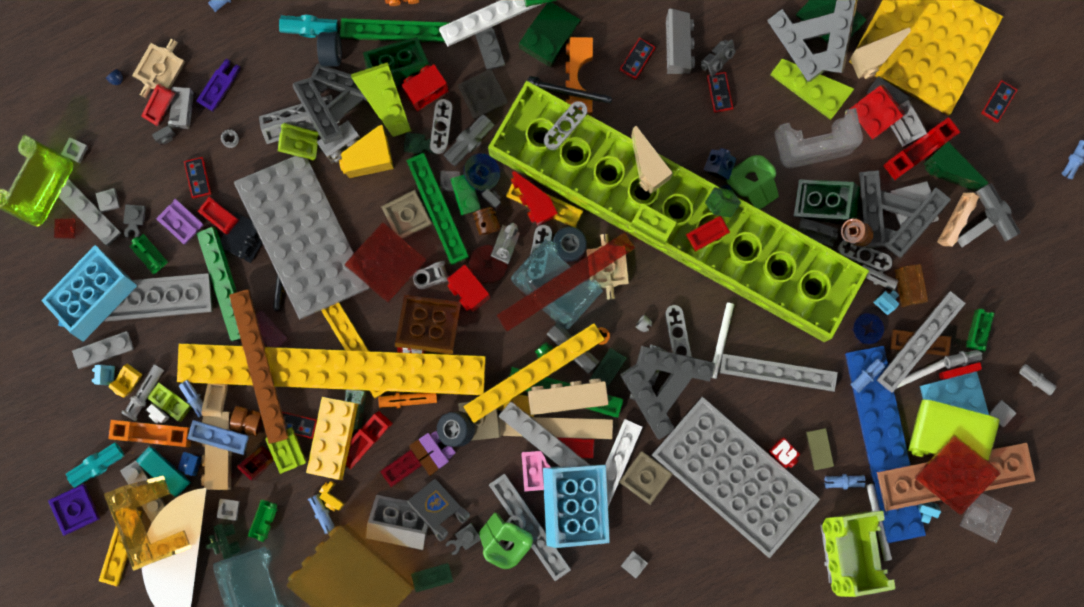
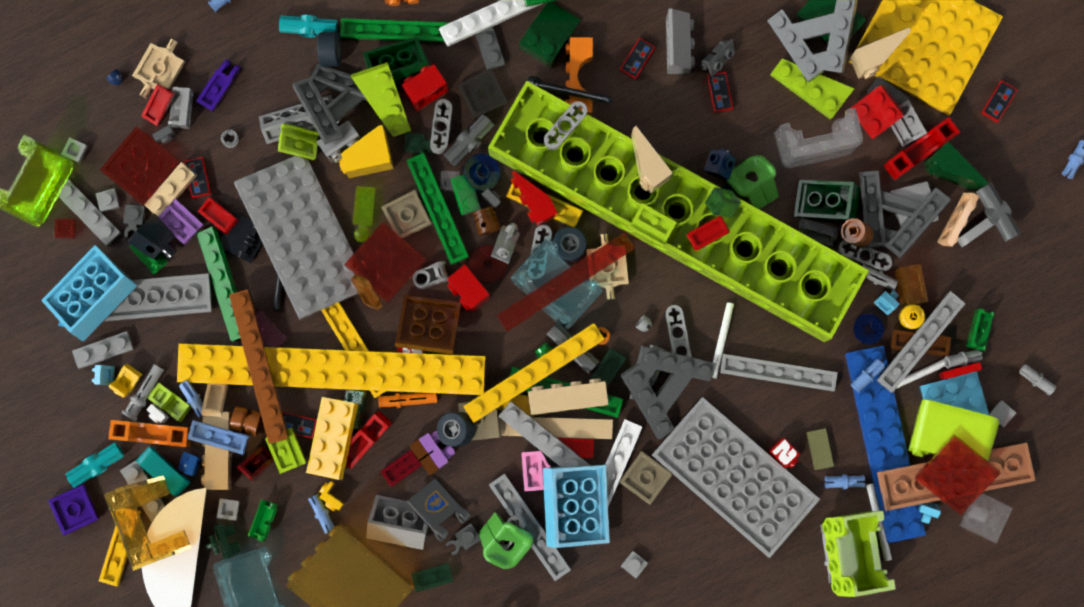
none -> clear red plate [99,126,181,206]
none -> black torso [127,213,177,260]
none -> tan plate [145,162,197,216]
none -> clear orange tile [351,274,382,310]
none -> clear neon green plate [353,186,376,242]
none -> yellow head [899,304,925,329]

